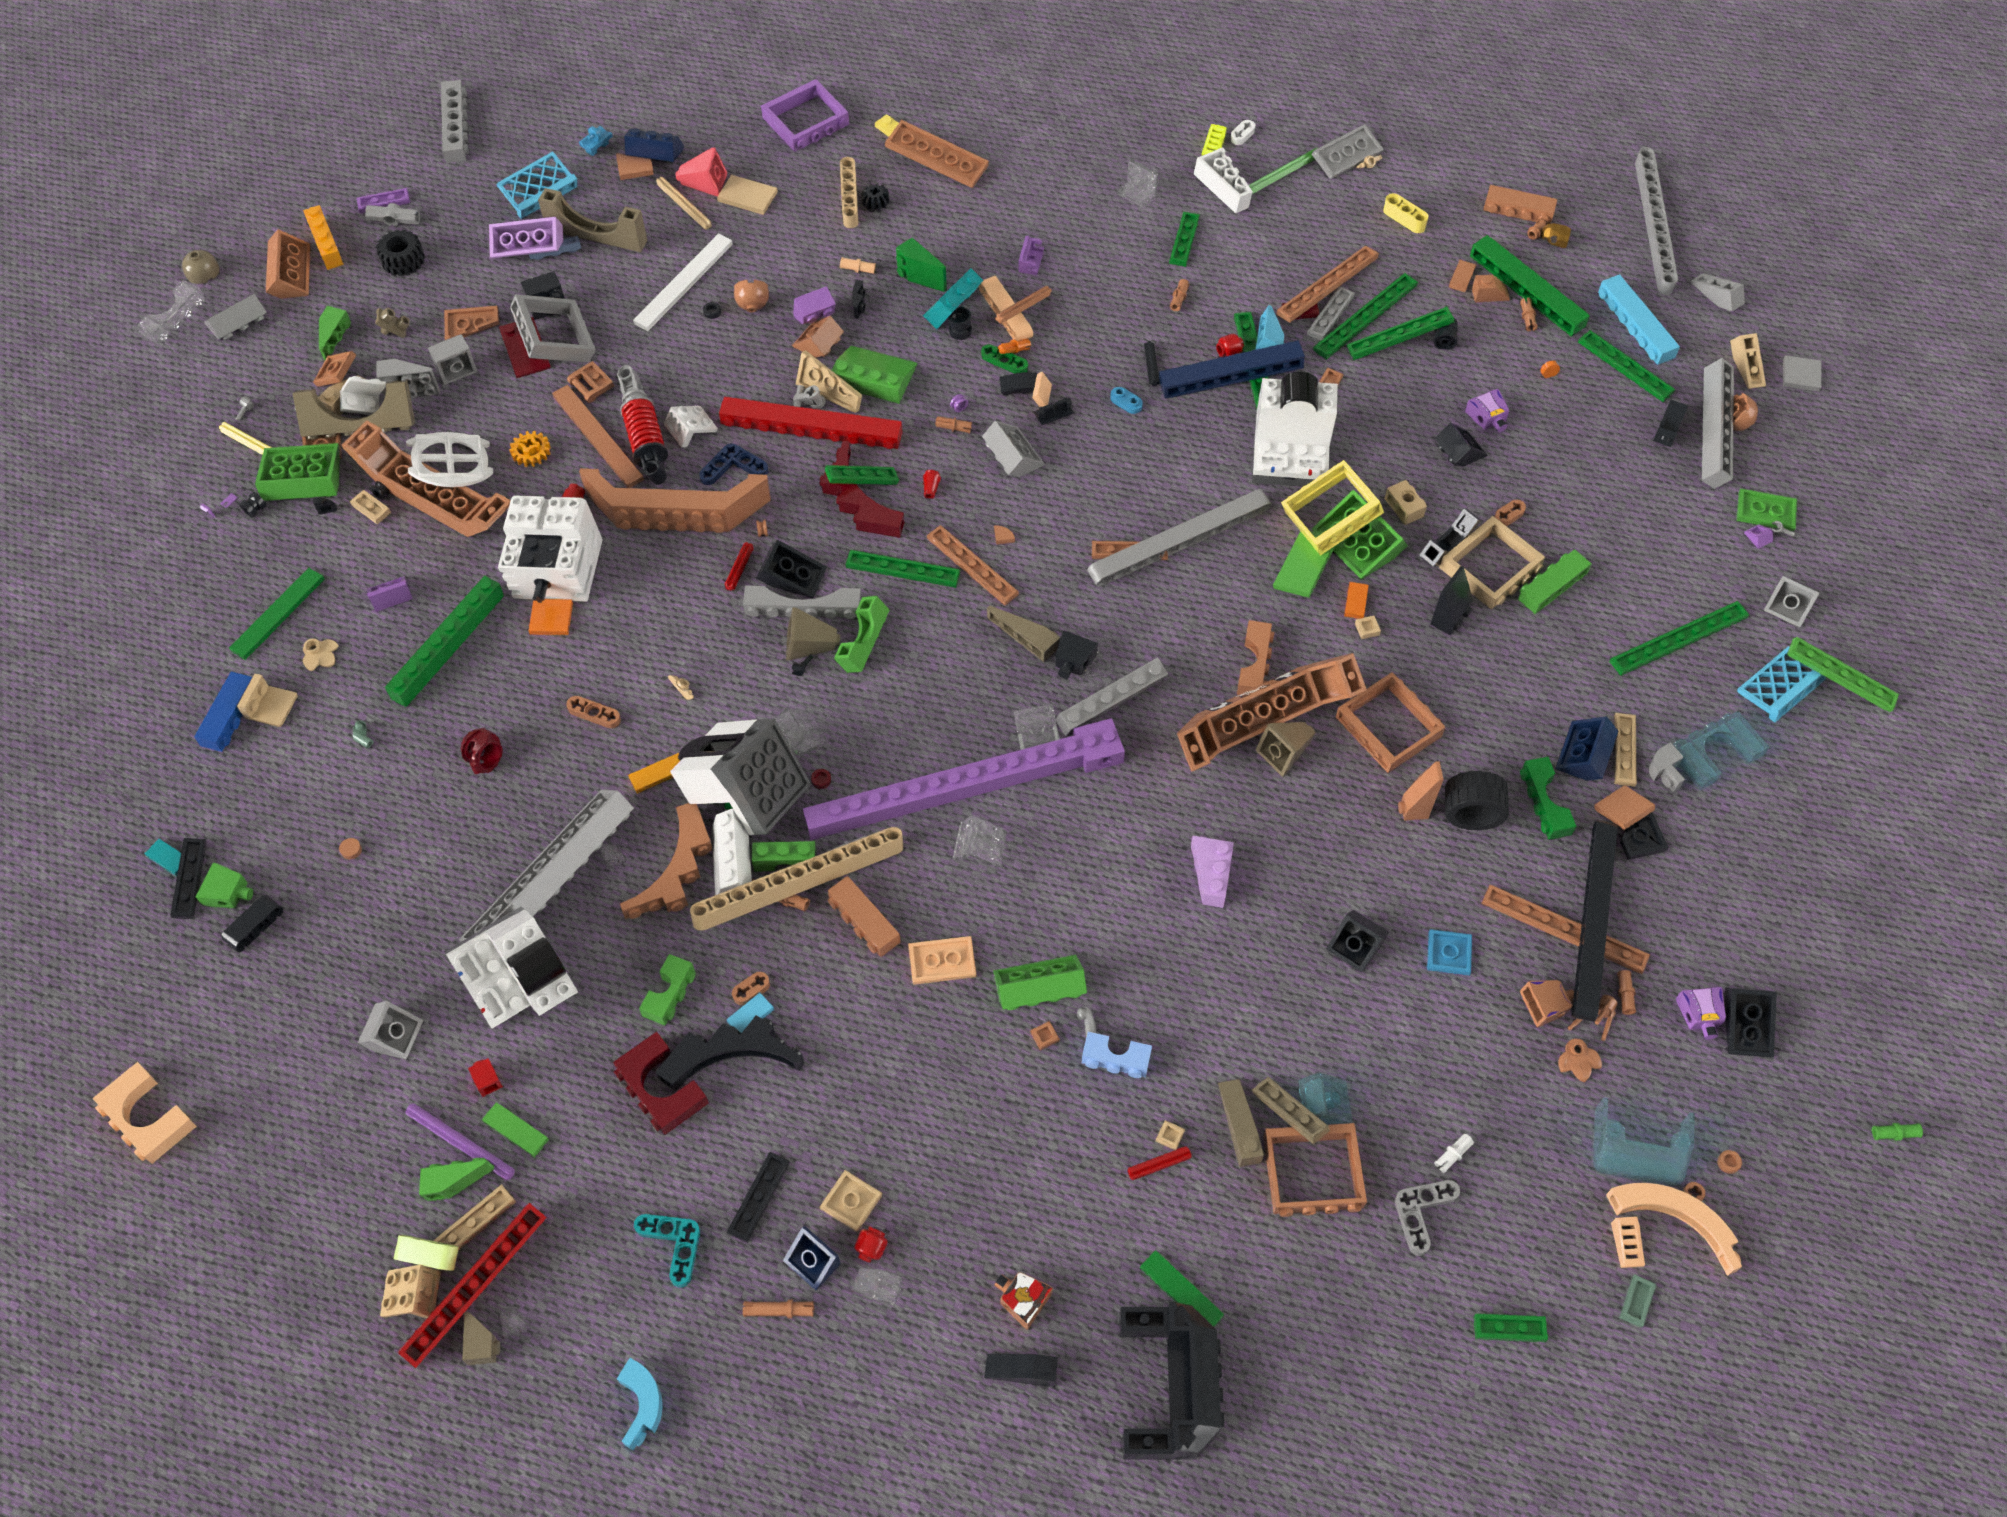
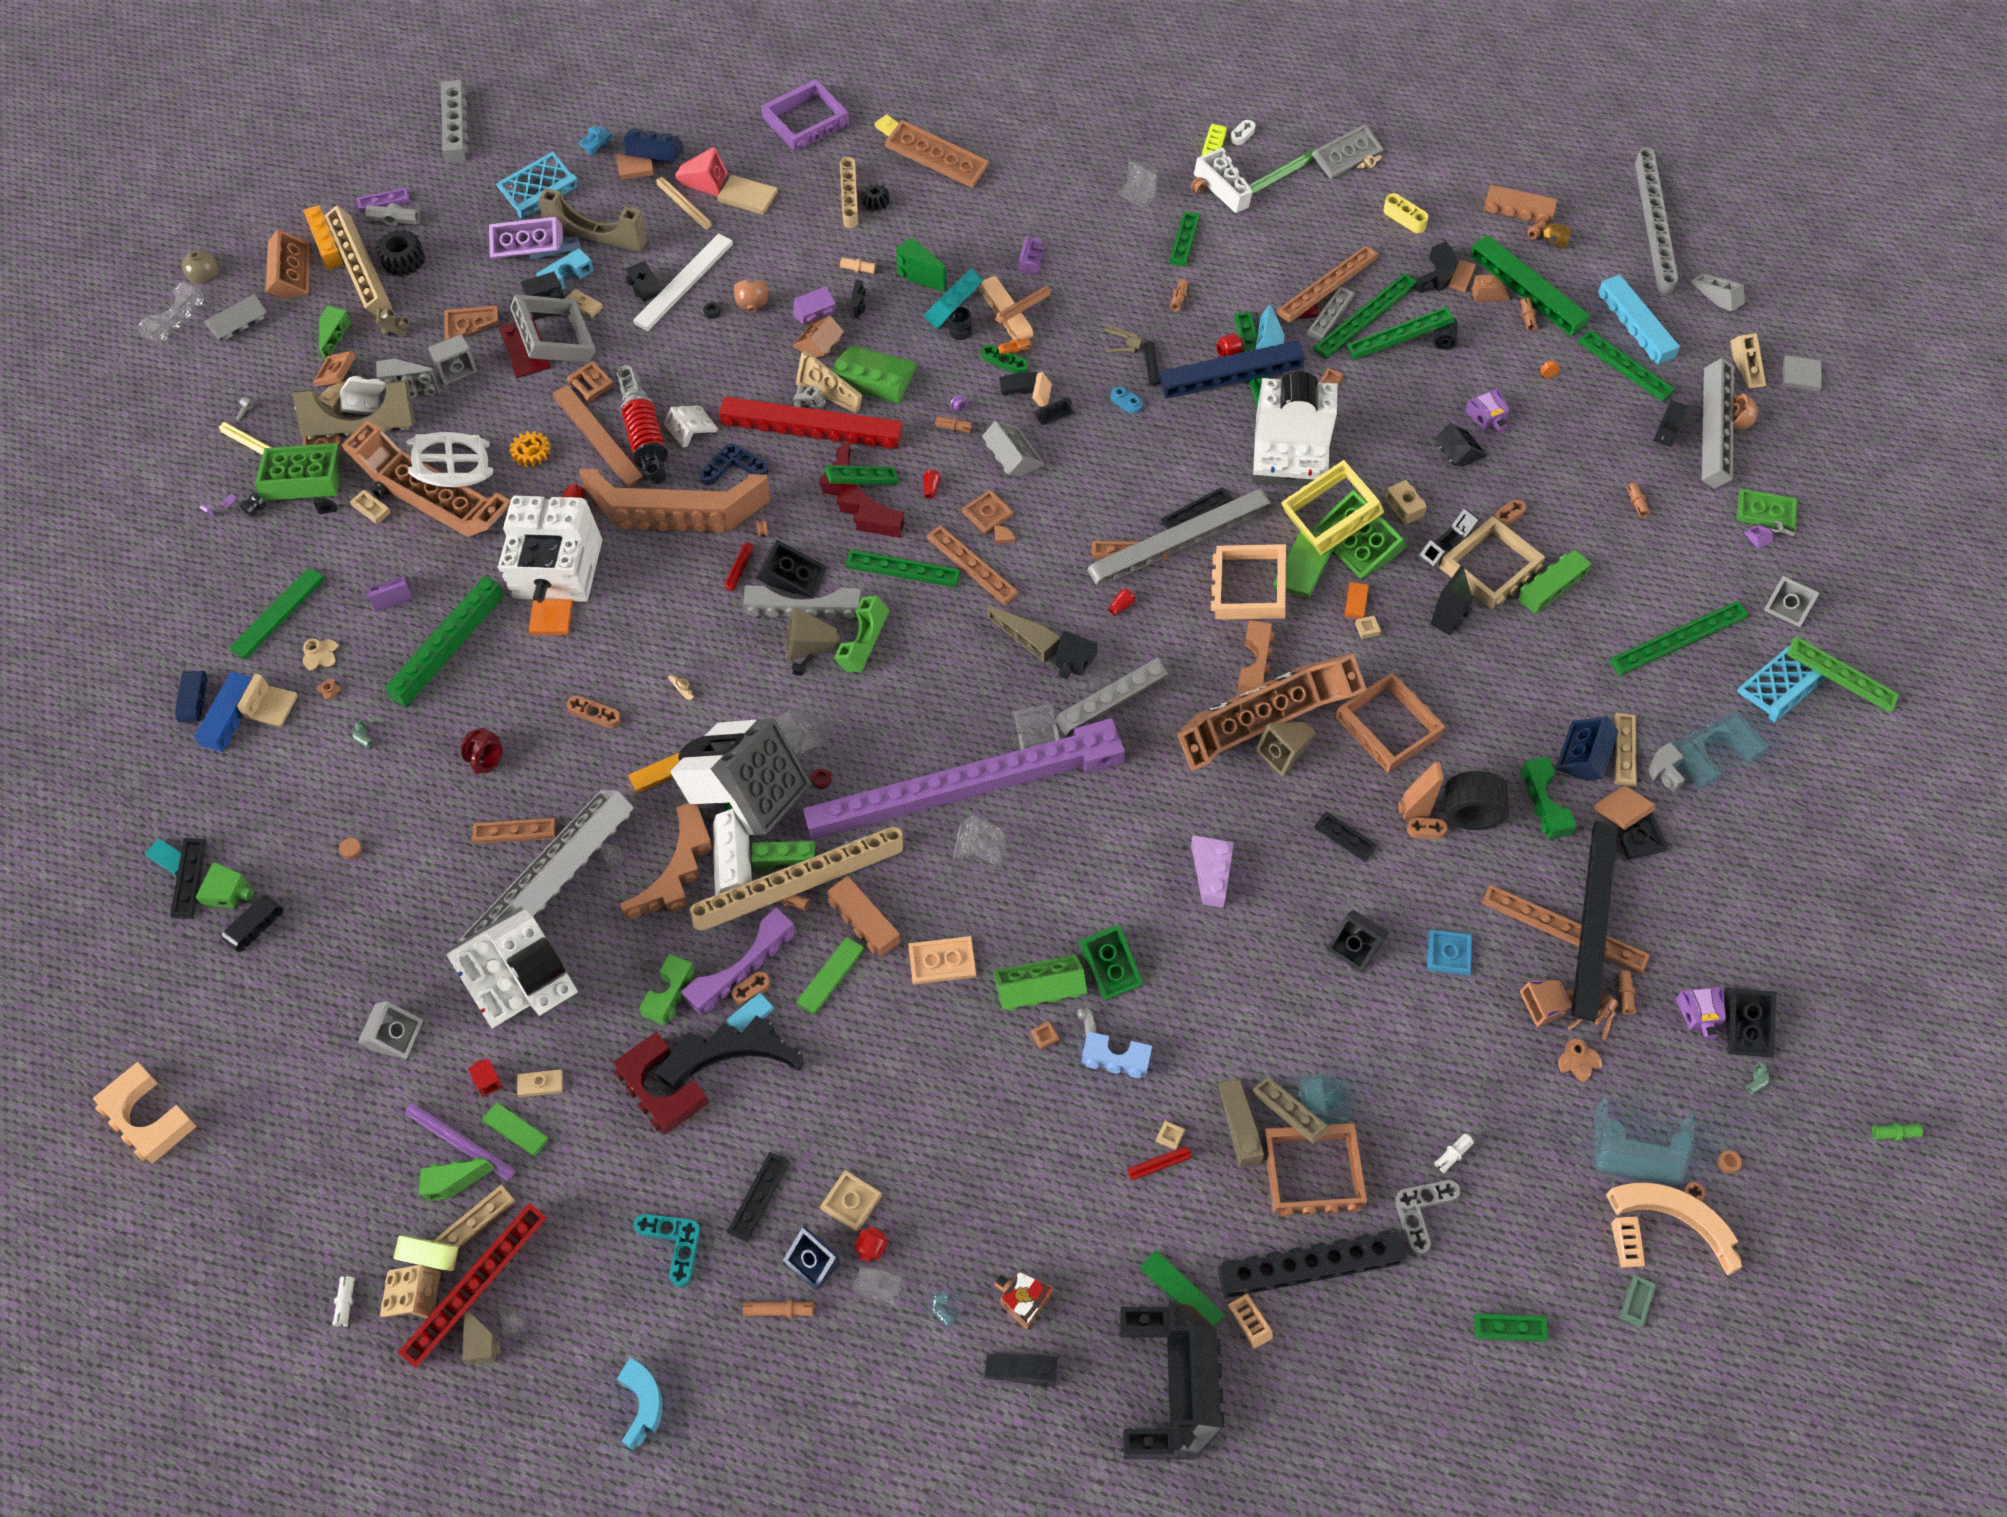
none -> dark blue beam [175,671,208,723]
none -> nougat plate [316,678,341,700]
none -> tan brick [324,206,392,316]
none -> white pin [332,1276,355,1327]
none -> nougat tile [472,818,557,844]
none -> tan plate [517,1069,563,1098]
none -> medium azure arch [536,248,594,290]
none -> tan plate [565,289,603,318]
none -> black brick [626,261,661,302]
none -> medium lavender arch [681,908,795,1016]
none -> bright green tile [796,937,864,1015]
none -> clear light blue arm [932,1290,955,1328]
none -> nougat tile [962,490,1014,535]
none -> green slope [1077,924,1143,1000]
none -> dark tan plant [1103,324,1142,353]
none -> red cone [1108,588,1136,616]
none -> black tile [1161,487,1233,530]
none -> nougat bush [1191,177,1208,195]
none -> light nougat window [1211,544,1286,620]
none -> black brick [1217,1230,1406,1299]
none -> light nougat slope [1228,1294,1273,1349]
none -> black tile [1314,811,1378,862]
none -> nougat beam [1407,817,1448,839]
none -> black arch [1416,241,1456,293]
none -> nougat pin [1626,482,1651,518]
none -> sand green arm [1746,1063,1769,1095]

